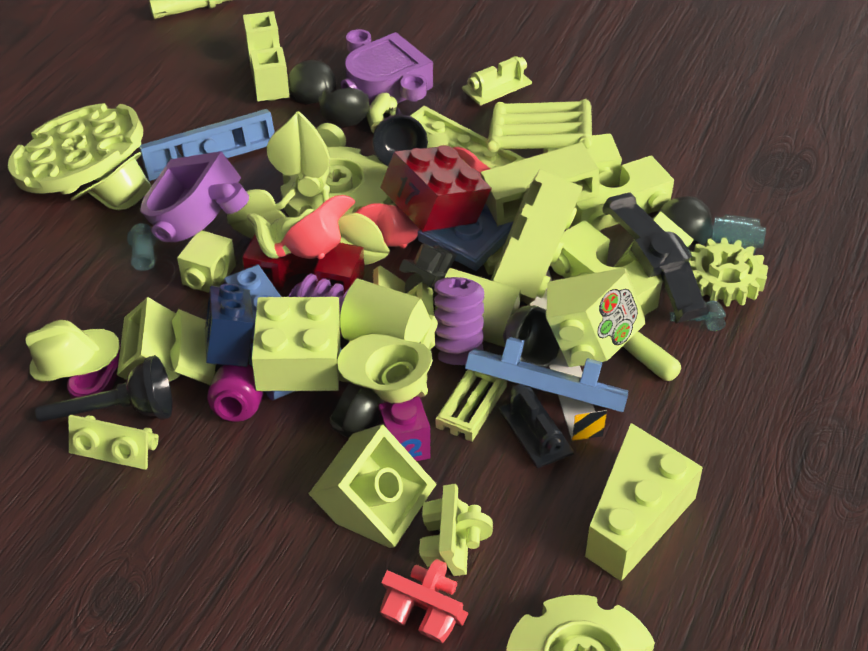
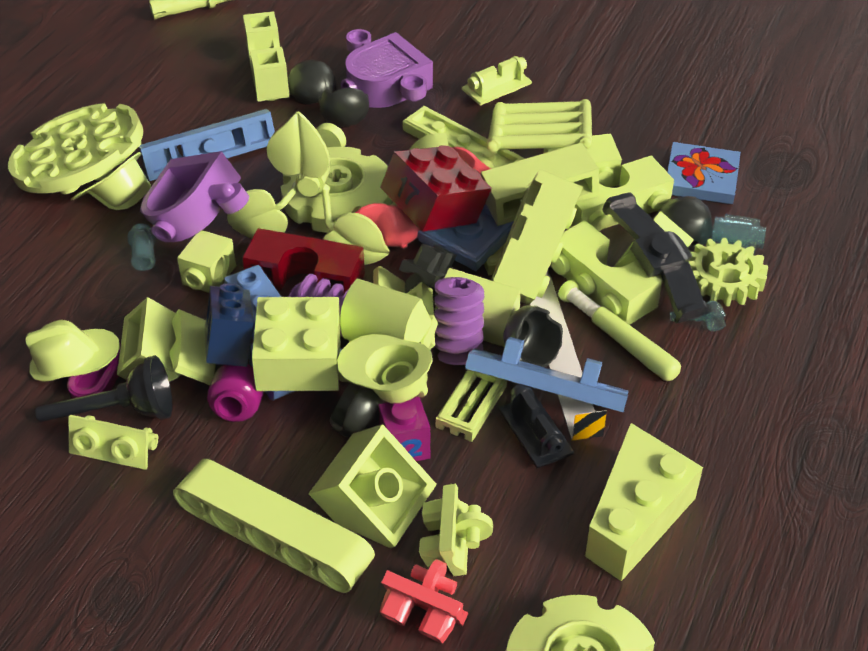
coral hair [247,195,355,259] -> none
yellowish green arm [366,93,397,133] -> none
black piece [372,107,428,166] -> none
yellowish green slope [546,267,645,367] -> none
none -> yellowish green beam [173,459,375,593]
none -> medium blue tile [667,142,741,204]

